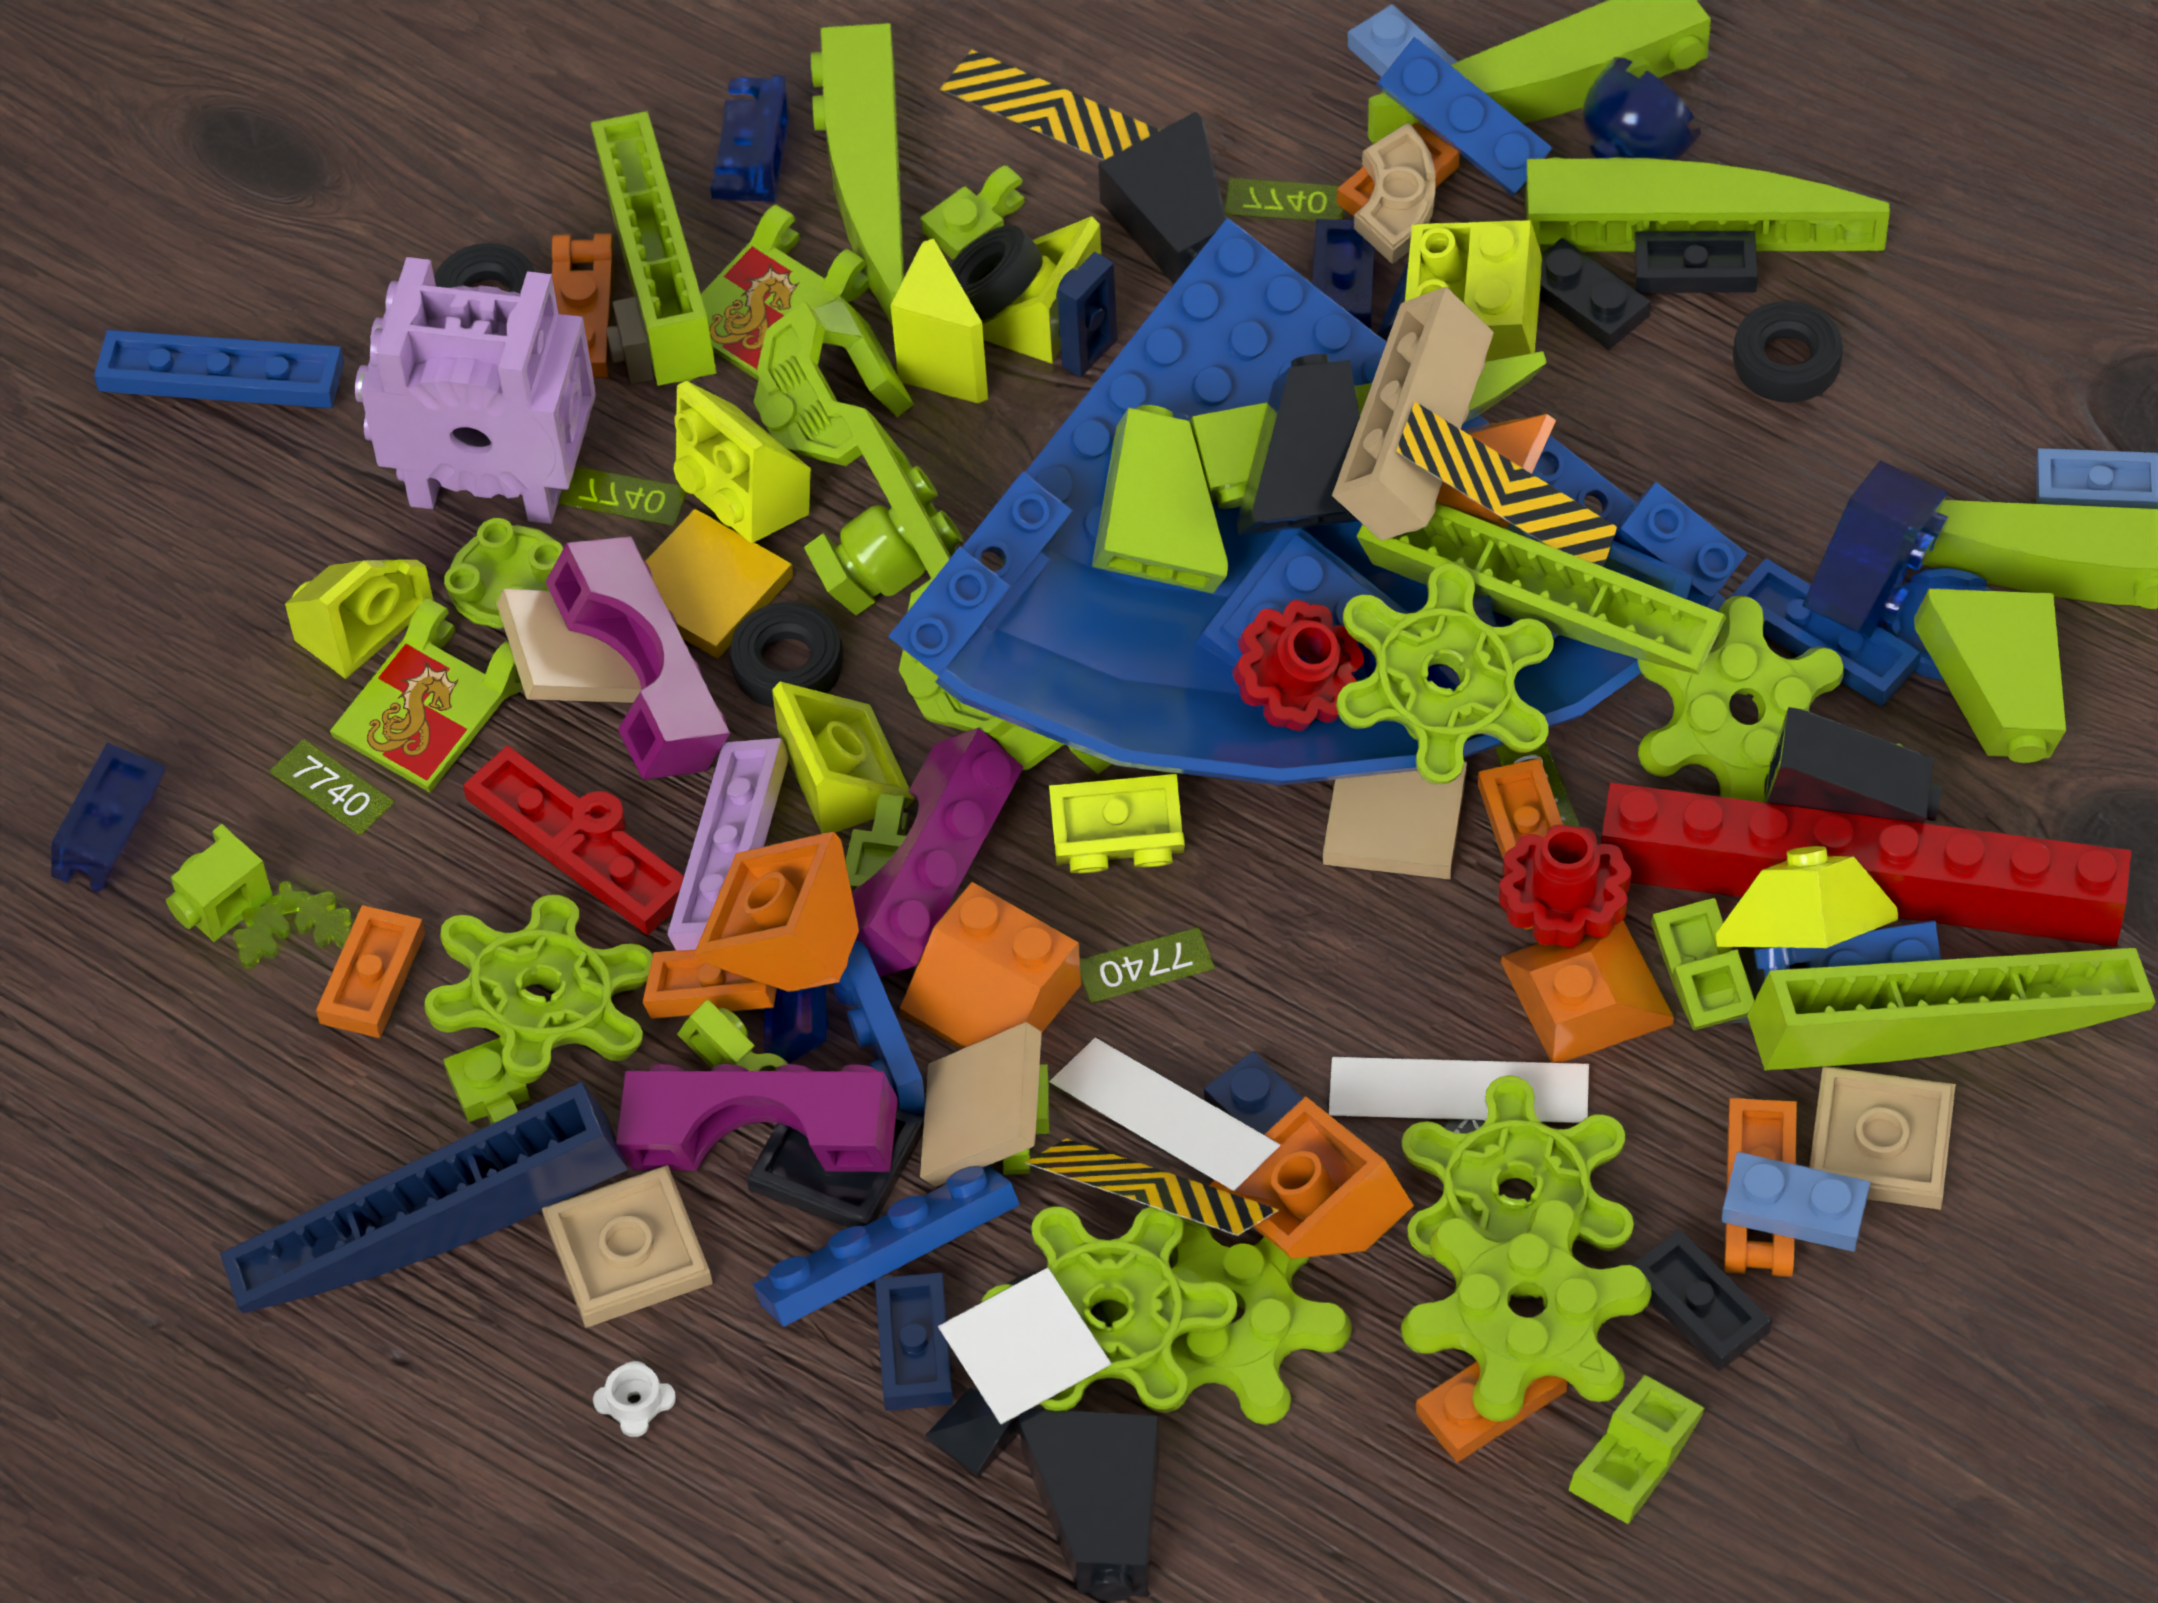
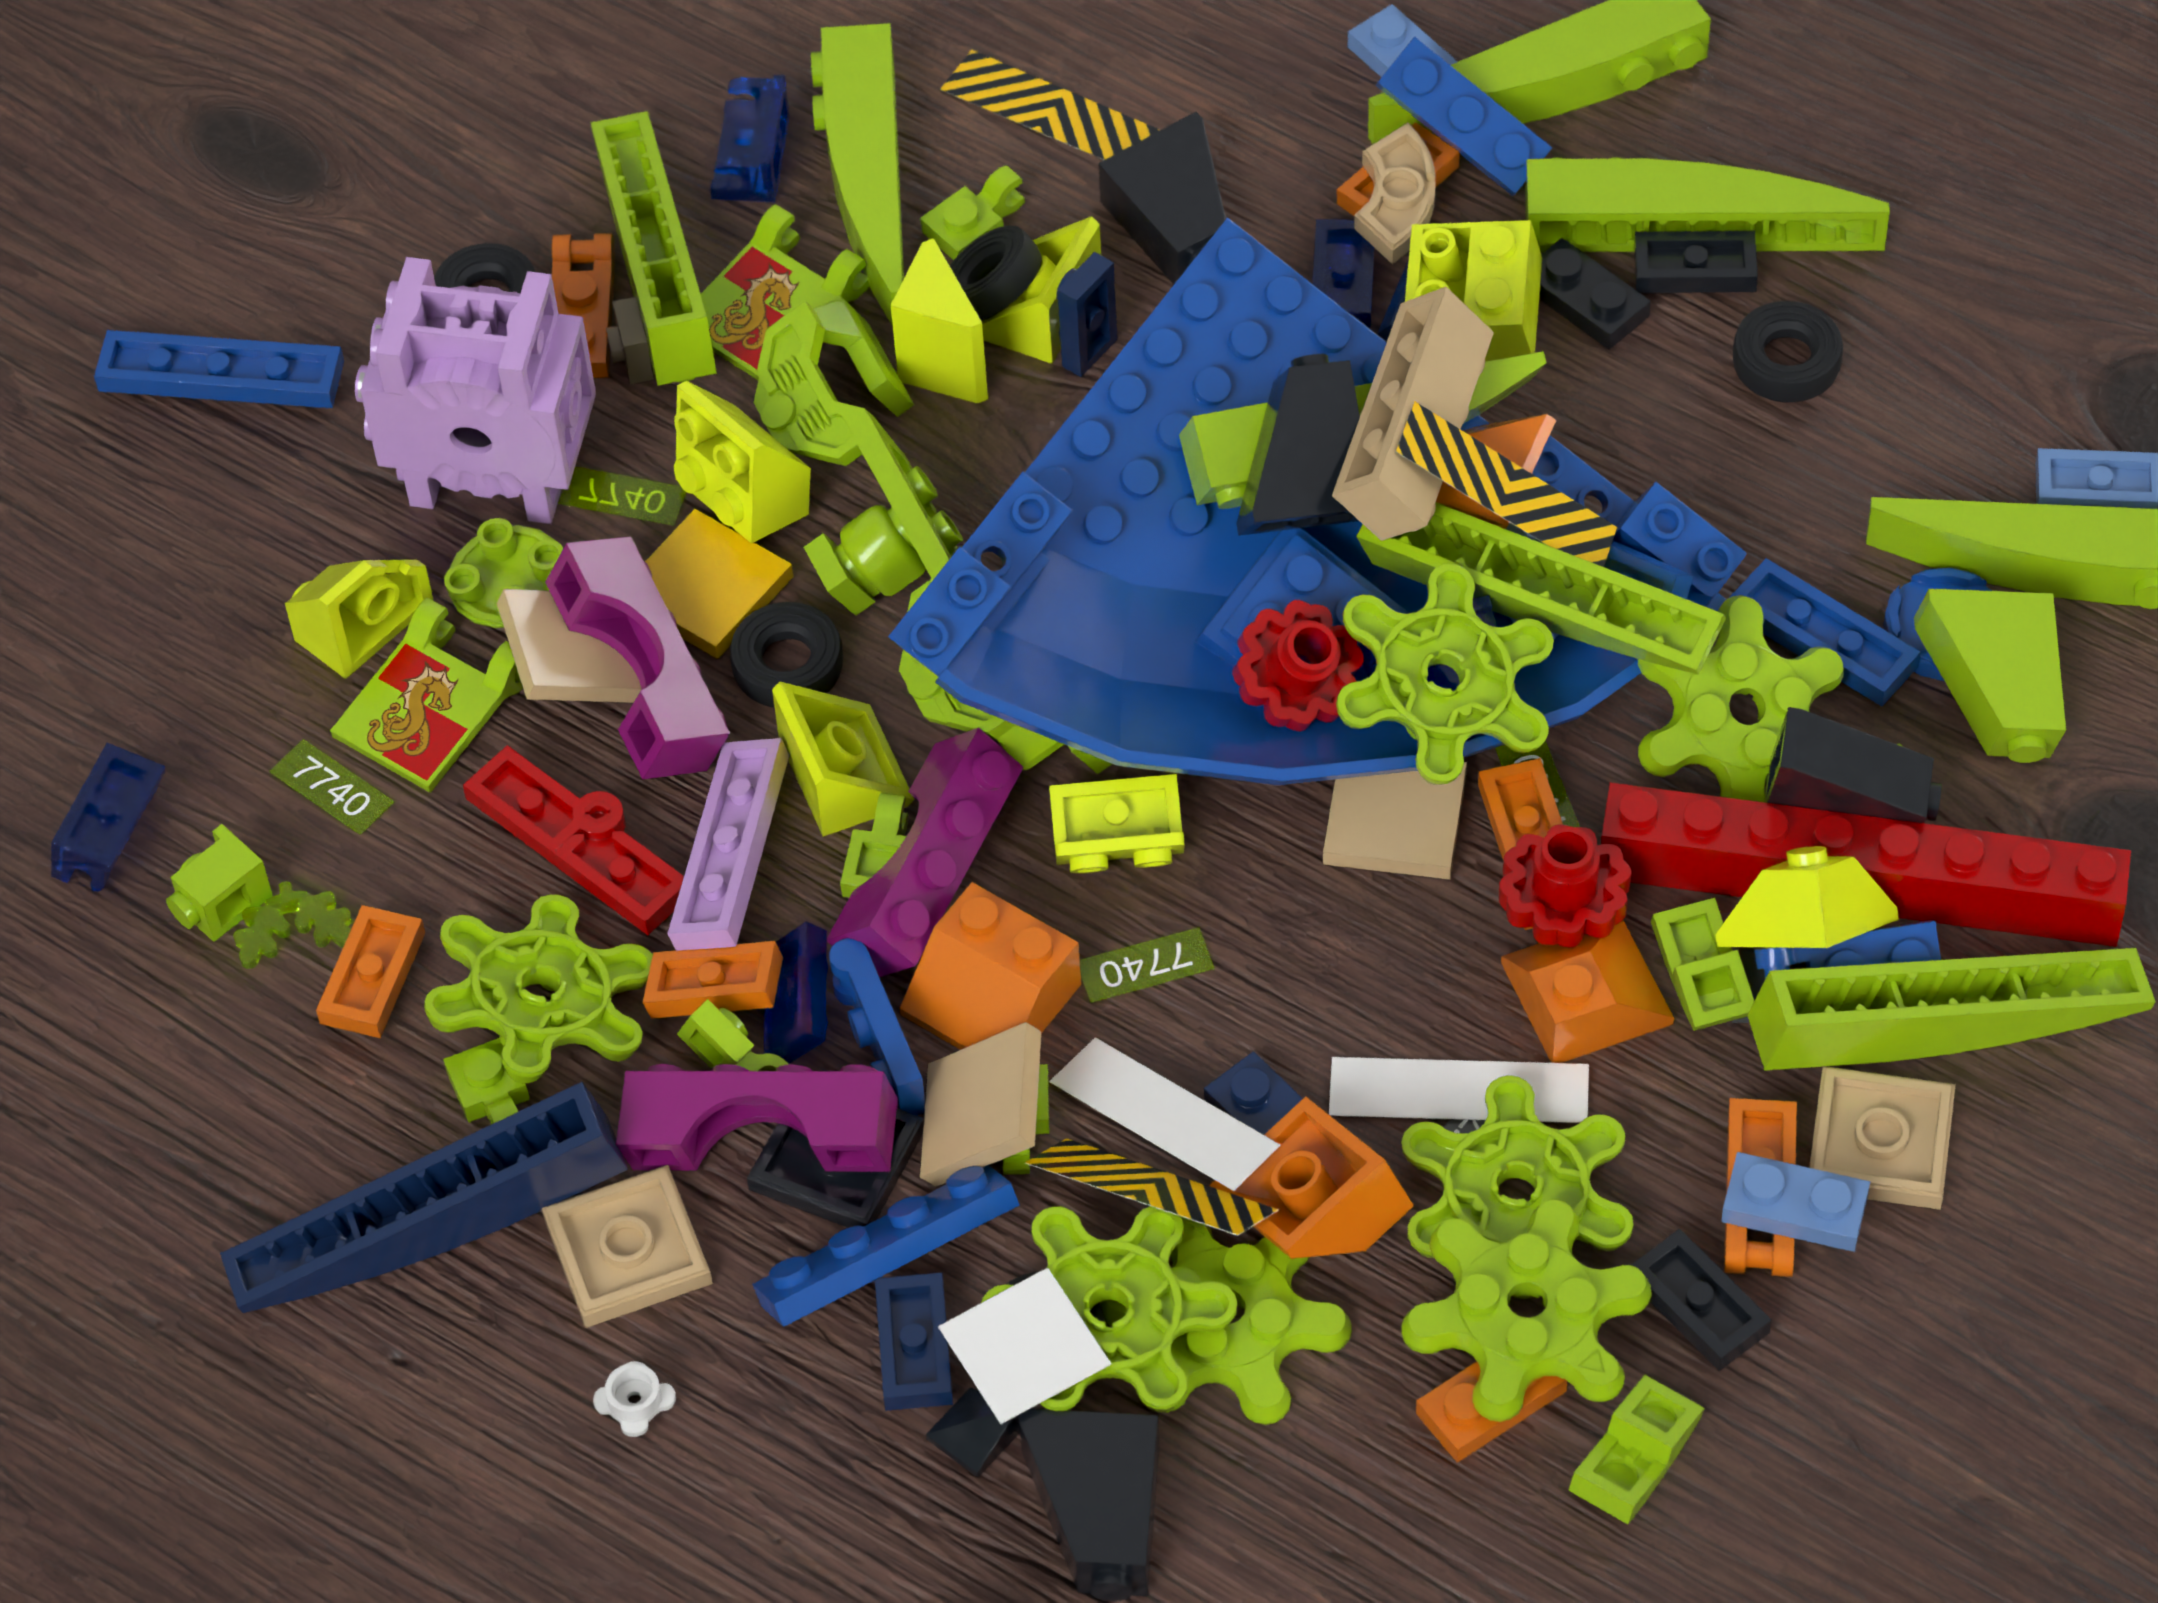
orange slope [694,831,859,992] -> none
lime slope [1092,405,1228,594] -> none
clear neon green sticker [1224,178,1343,222] -> none
clear blue cylinder [1582,57,1702,161] -> none
clear blue brick [1802,460,1949,639] -> none

